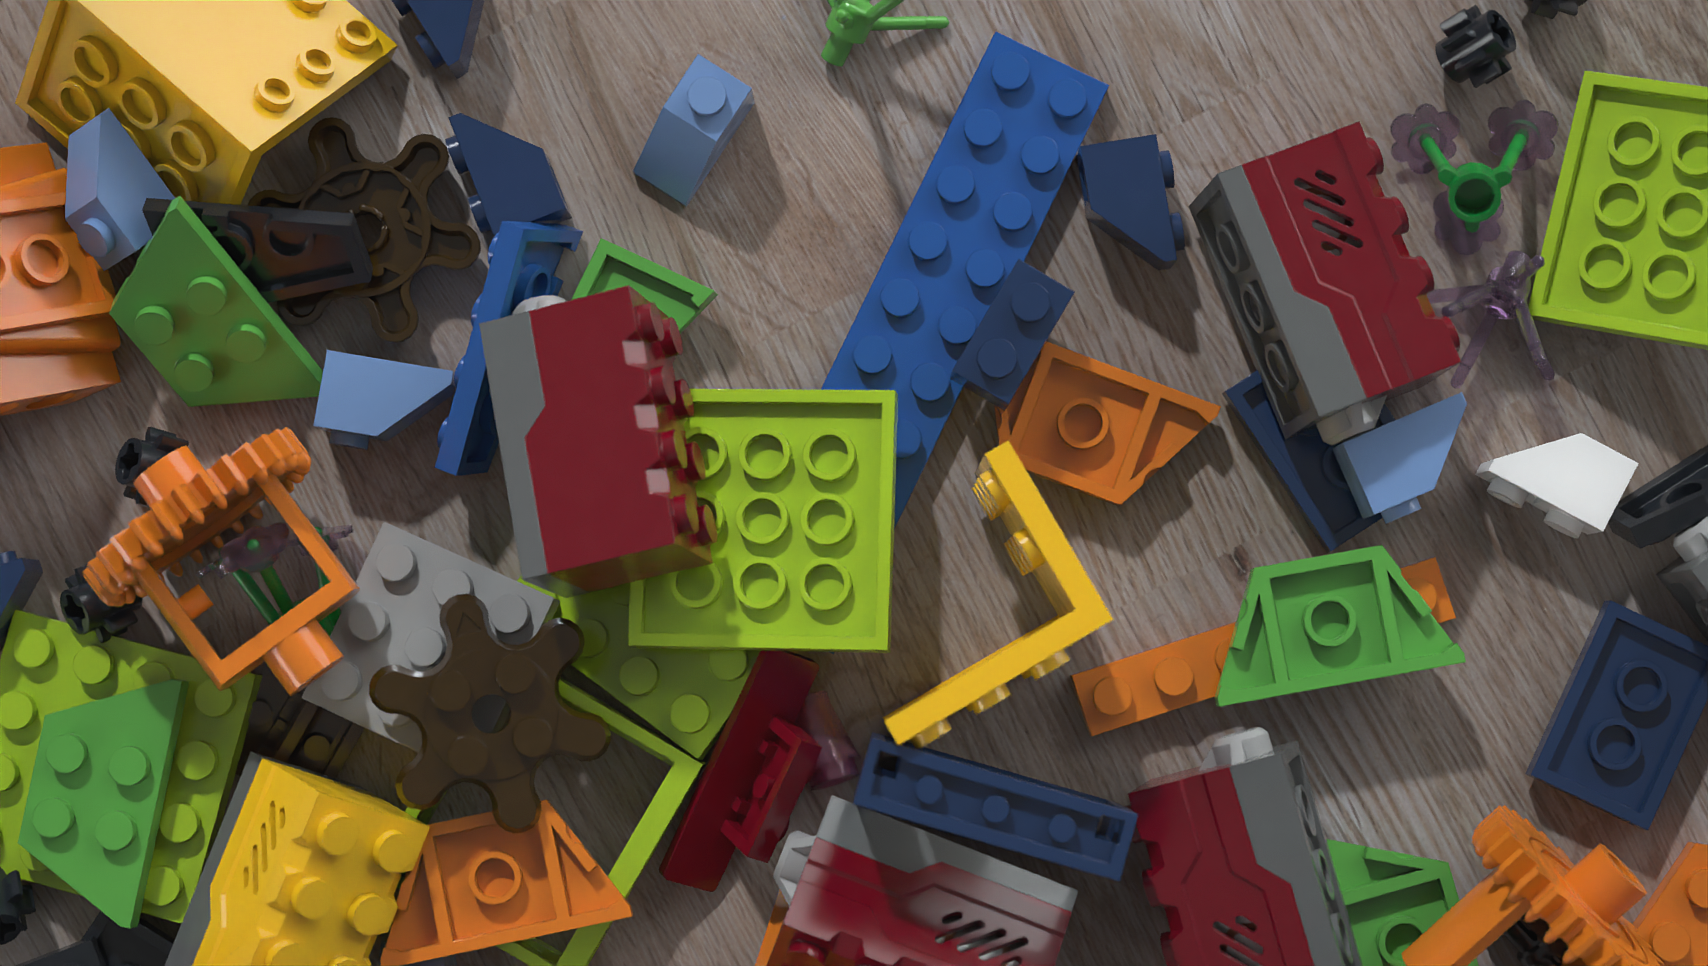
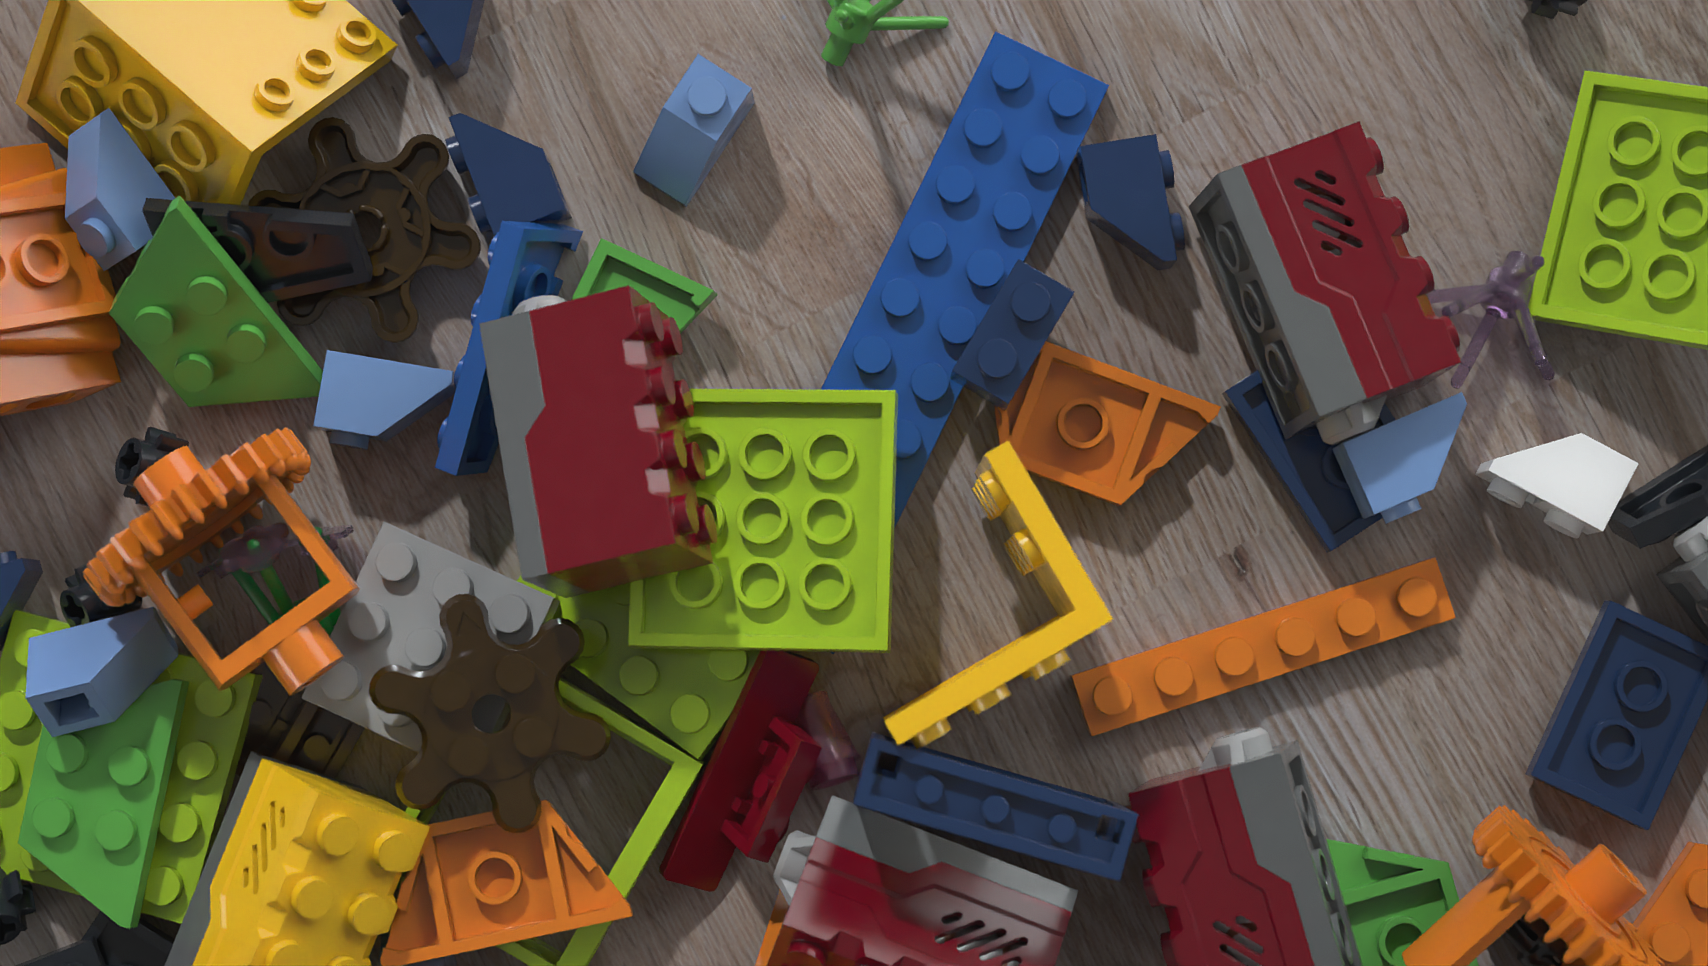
bright green wing [1215,545,1466,707] -> none
plant [1390,100,1559,255] -> none
black gear [1435,5,1516,88] -> none
none -> medium blue slope [26,607,178,737]

